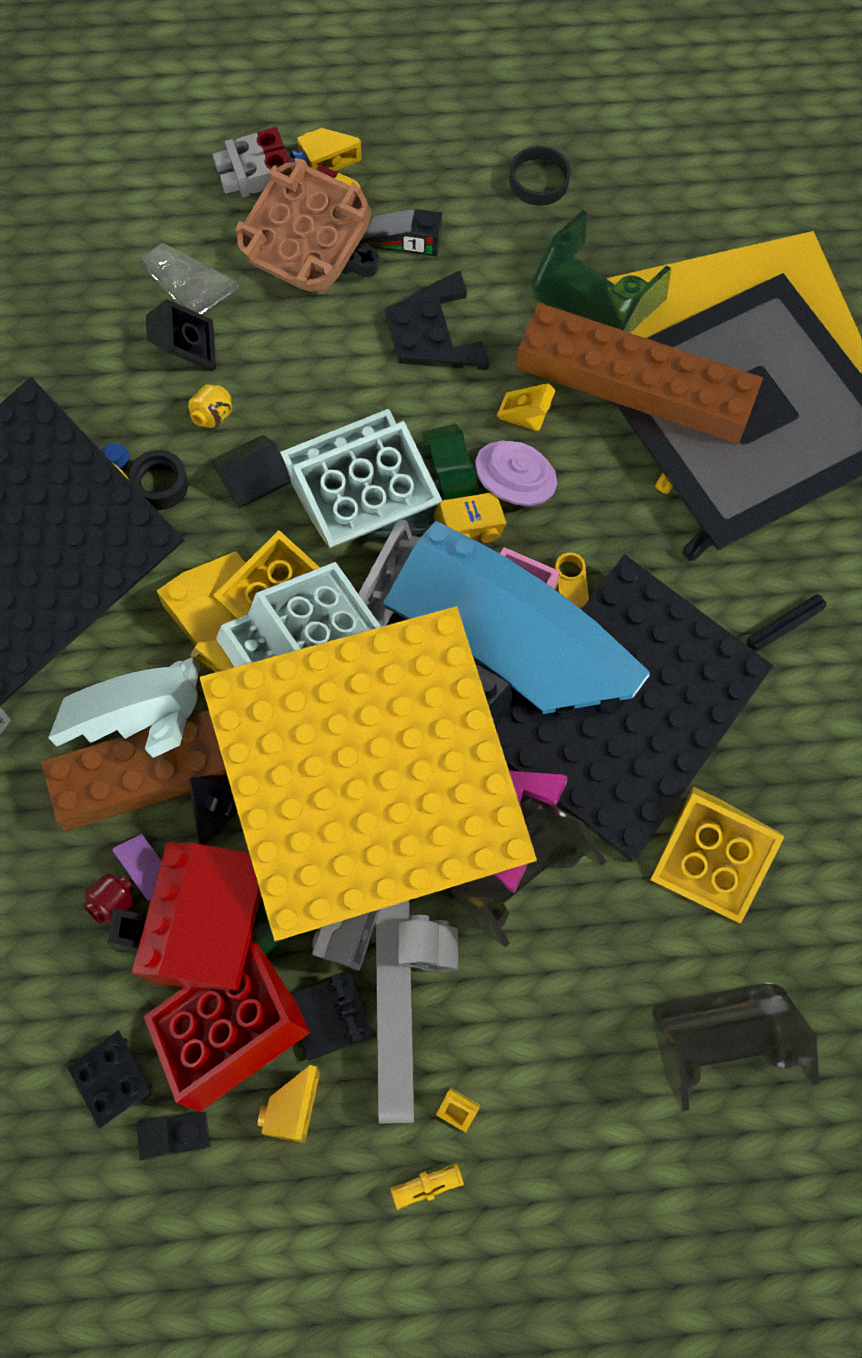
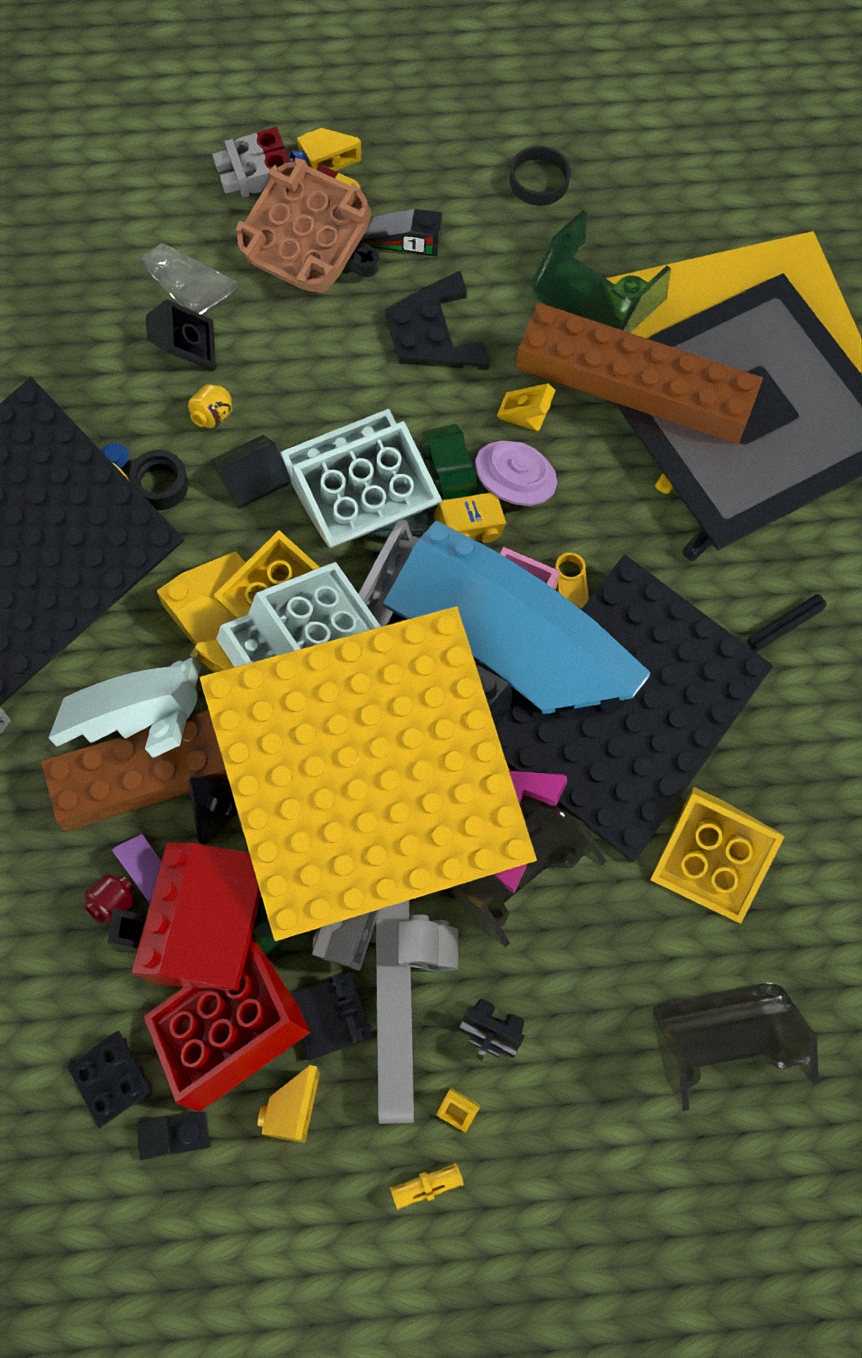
none -> black hips [459,999,525,1061]

